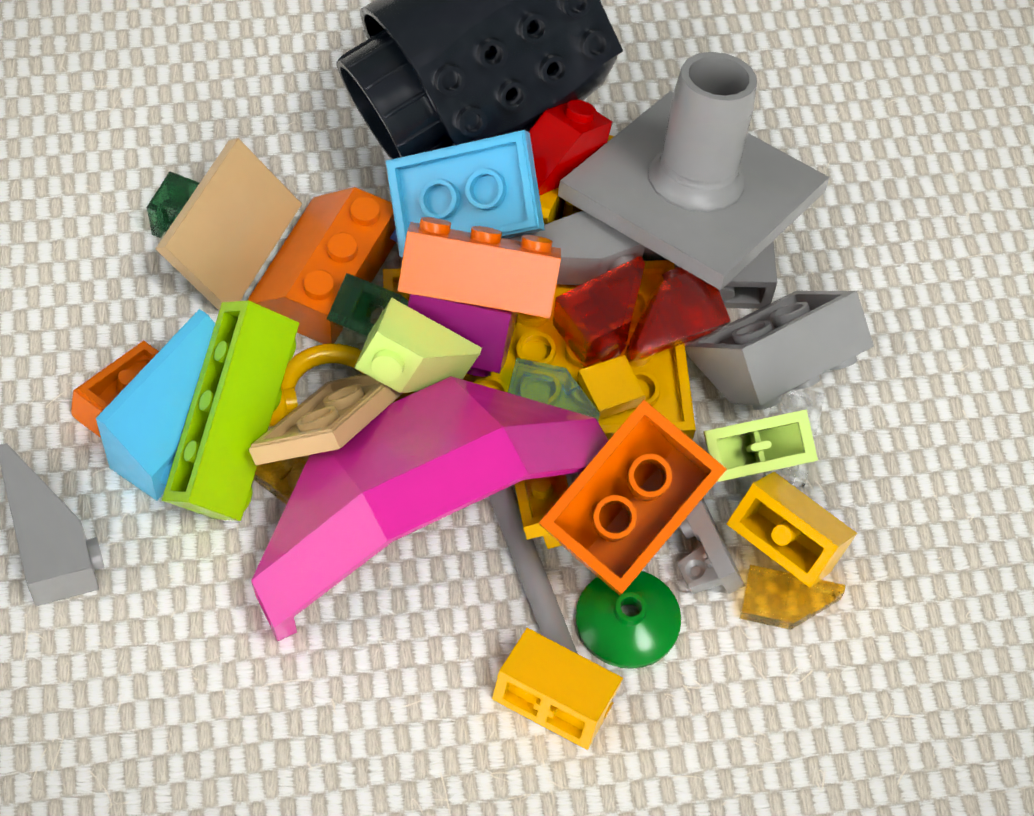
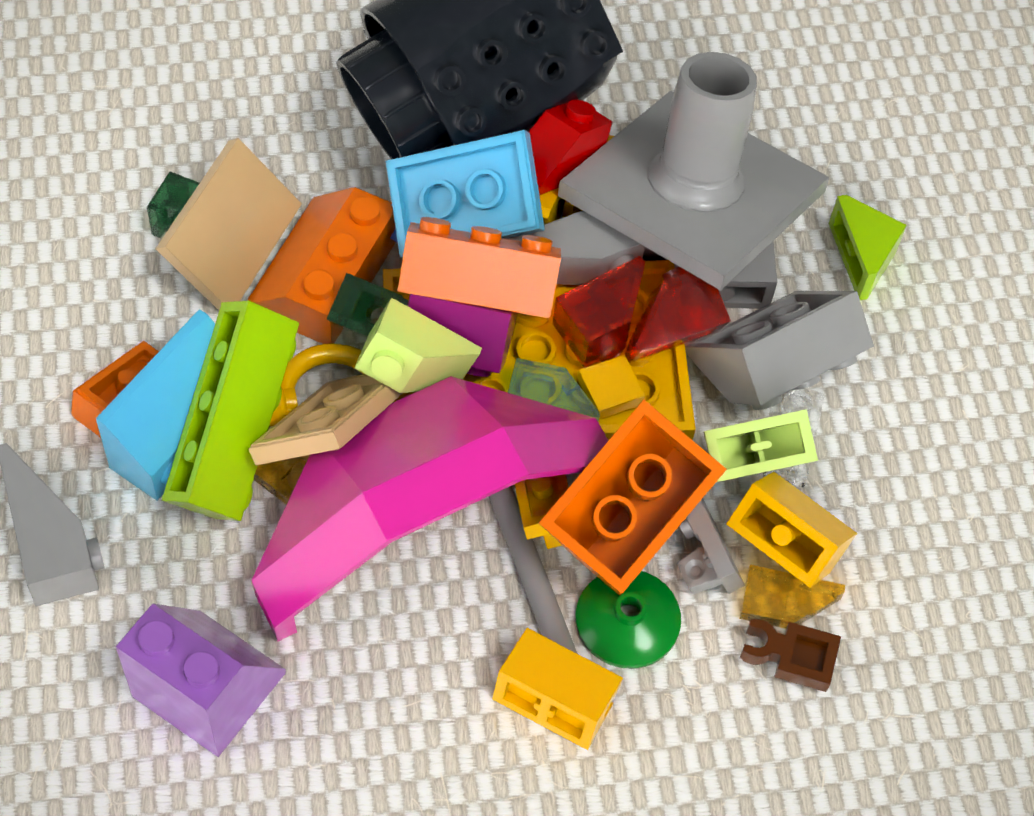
none -> medium lavender slope [116,603,286,757]
none -> reddish brown plate [740,619,841,692]
none -> lime slope [828,195,907,301]

